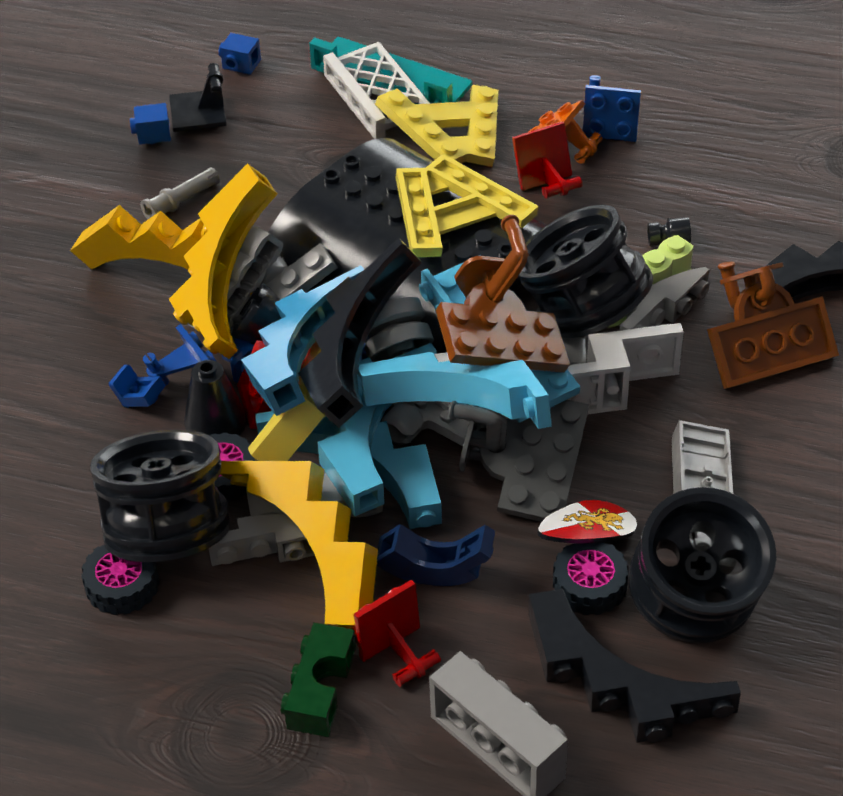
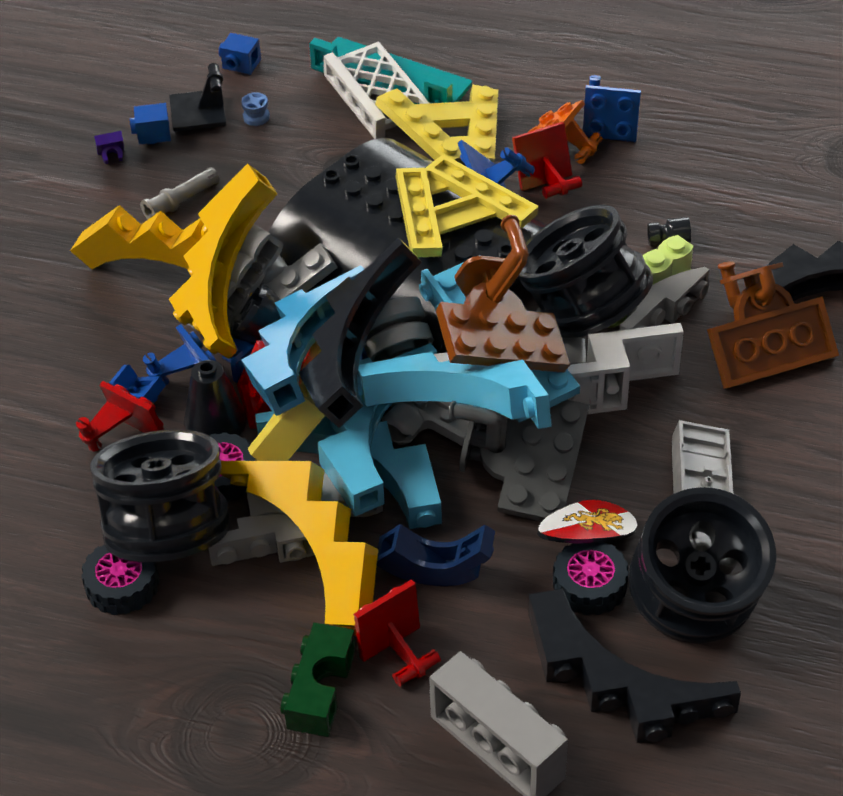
none -> red plate [76,381,164,452]
none -> dark purple tile [94,131,125,164]
none -> medium blue wheel [241,92,270,126]
none -> blue plate [458,139,535,188]

